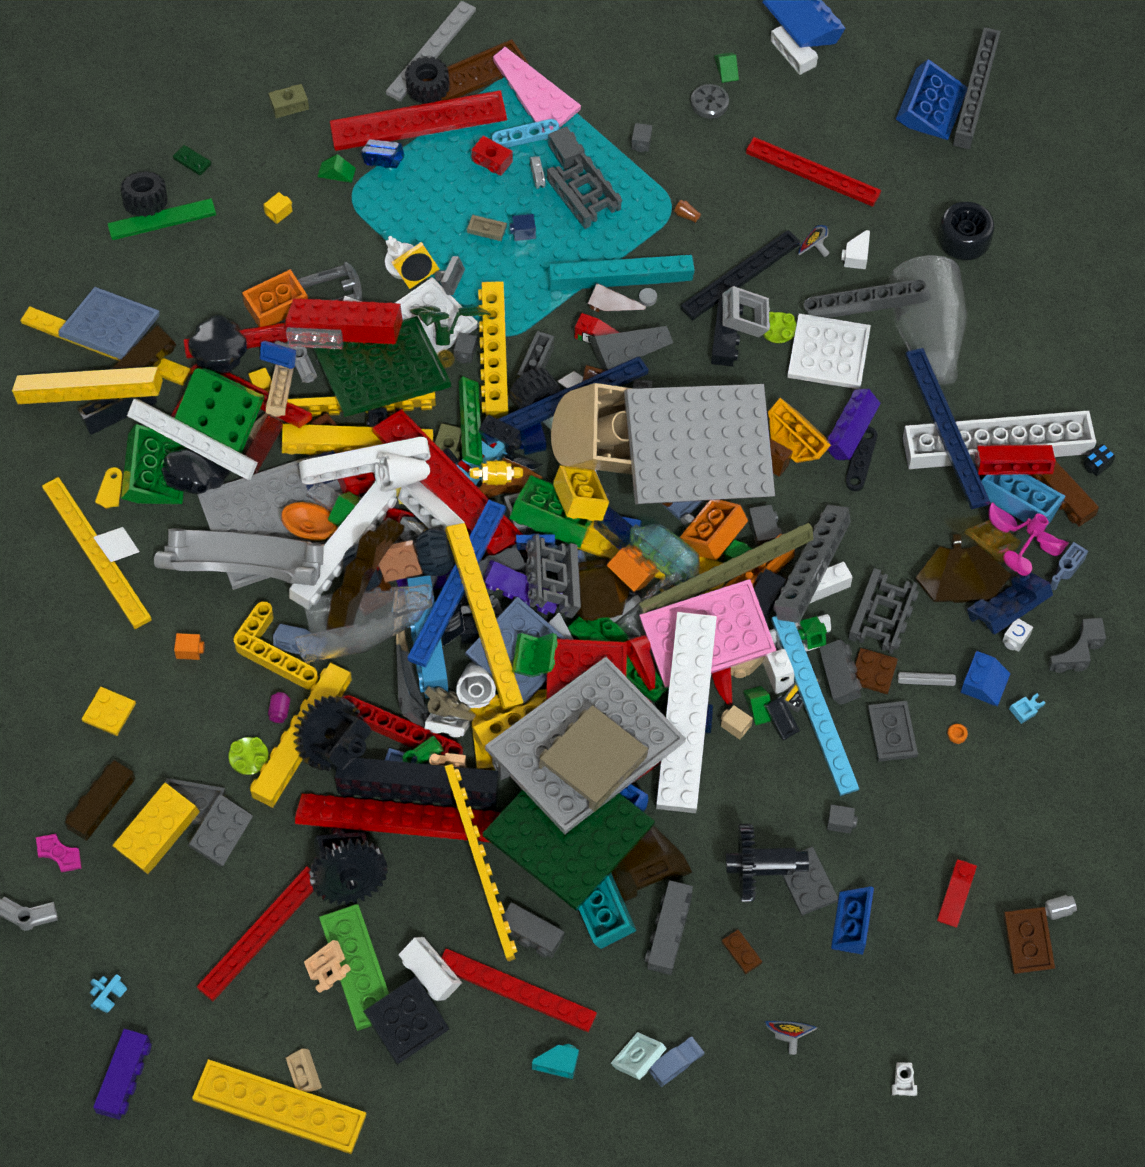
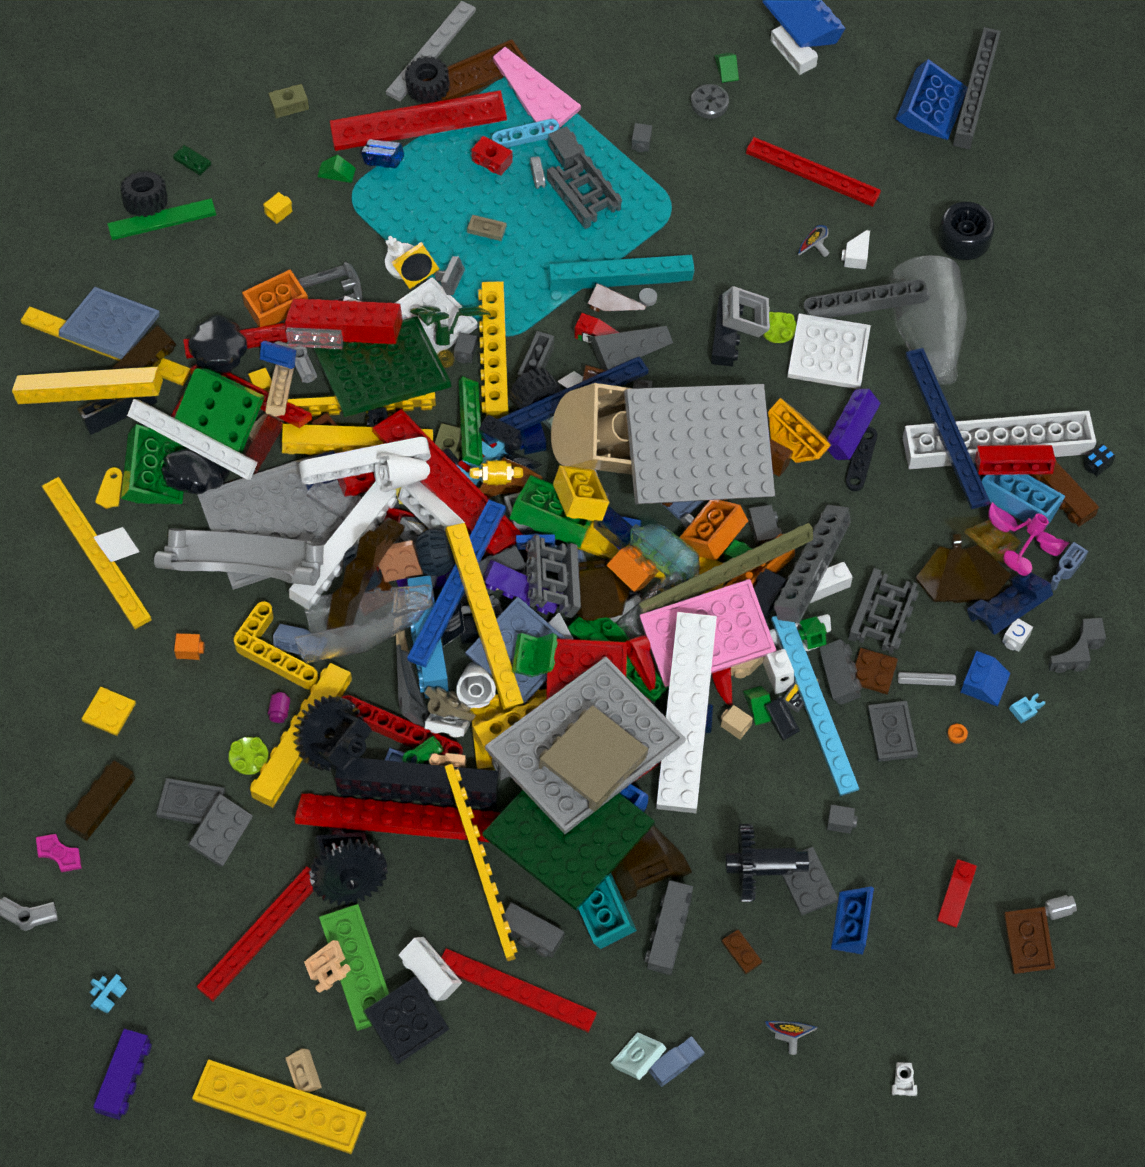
yellow brick [112,783,200,874] -> none
orange dish [281,502,338,541] -> none
green slope [328,492,361,527] -> none
dark blue brick [509,214,536,241] -> none
teal slope [532,1044,579,1079] -> none
dark orange cone [674,200,701,223] -> none
black plate [681,230,800,321] -> none

